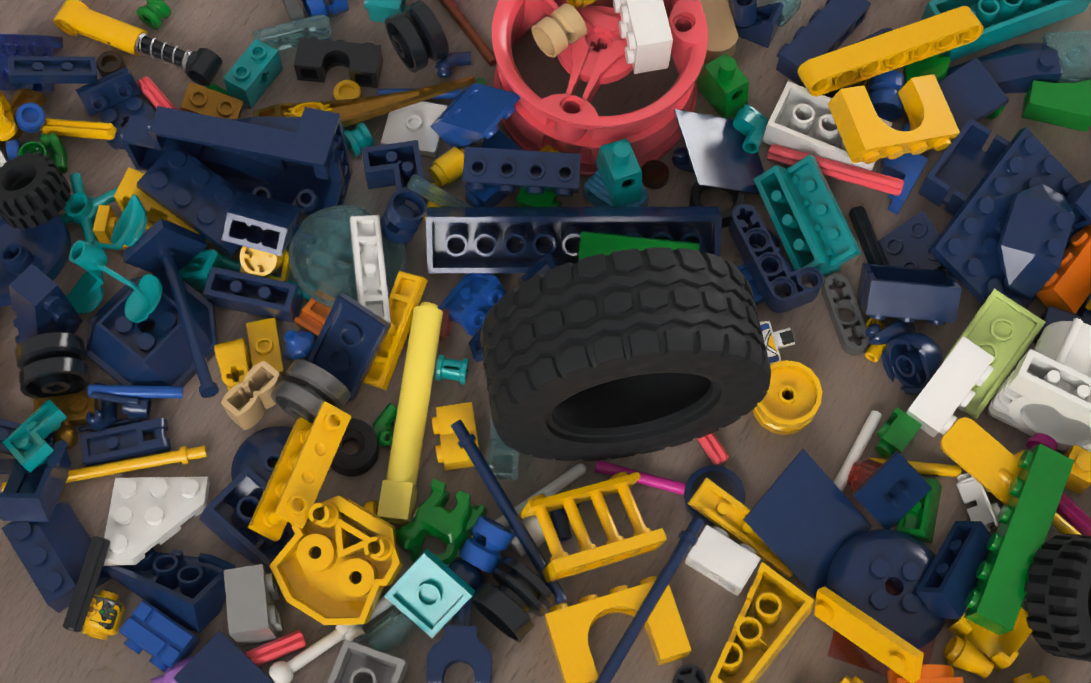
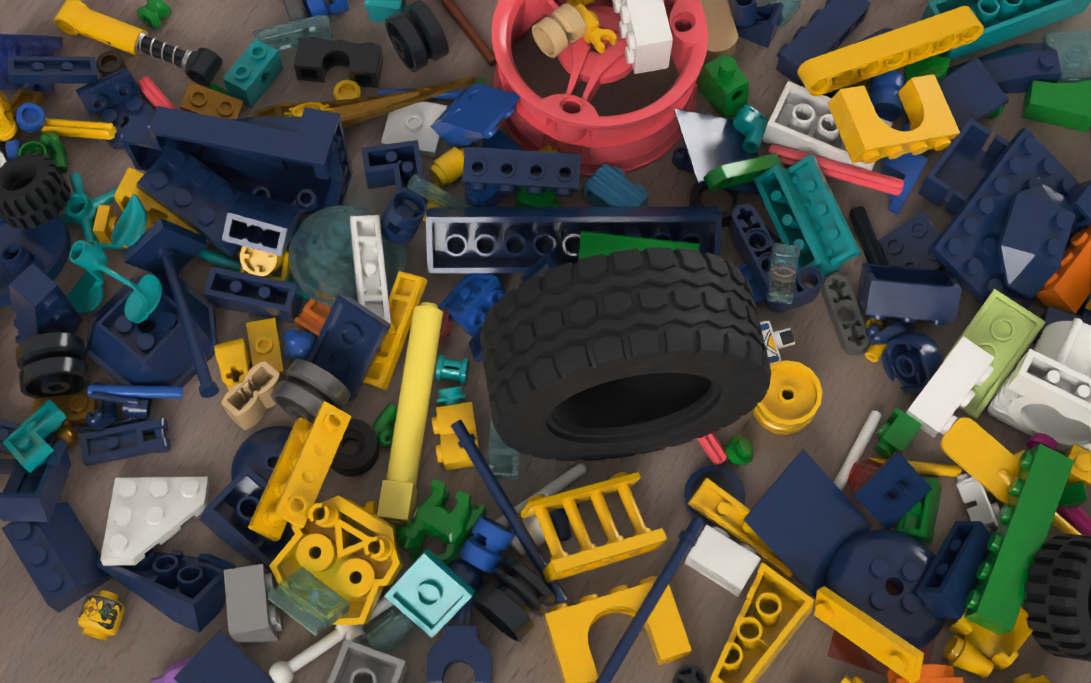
yellow bar [2,445,207,491] -> none
black axle [63,536,111,632] -> none
blue brick [120,600,200,672] -> none
teal slope [178,249,225,291] -> none
coral axle [244,630,306,667] -> none
teal wheel [344,122,375,157] -> none
dark blue arm [435,51,472,78] -> none
dark pink bar [594,460,686,495] -> none
teal torso [596,139,642,207] -> none
dark brown tile [641,160,669,189] -> none
none -> clear light blue plate [268,567,350,636]
none -> teal plate [436,386,466,406]
none -> yellow plate [574,3,617,54]
none -> green beam [703,153,784,191]
none -> green plate [725,435,754,465]
none -> clear light blue leg [766,243,800,304]
none -> green piece [1059,481,1088,508]

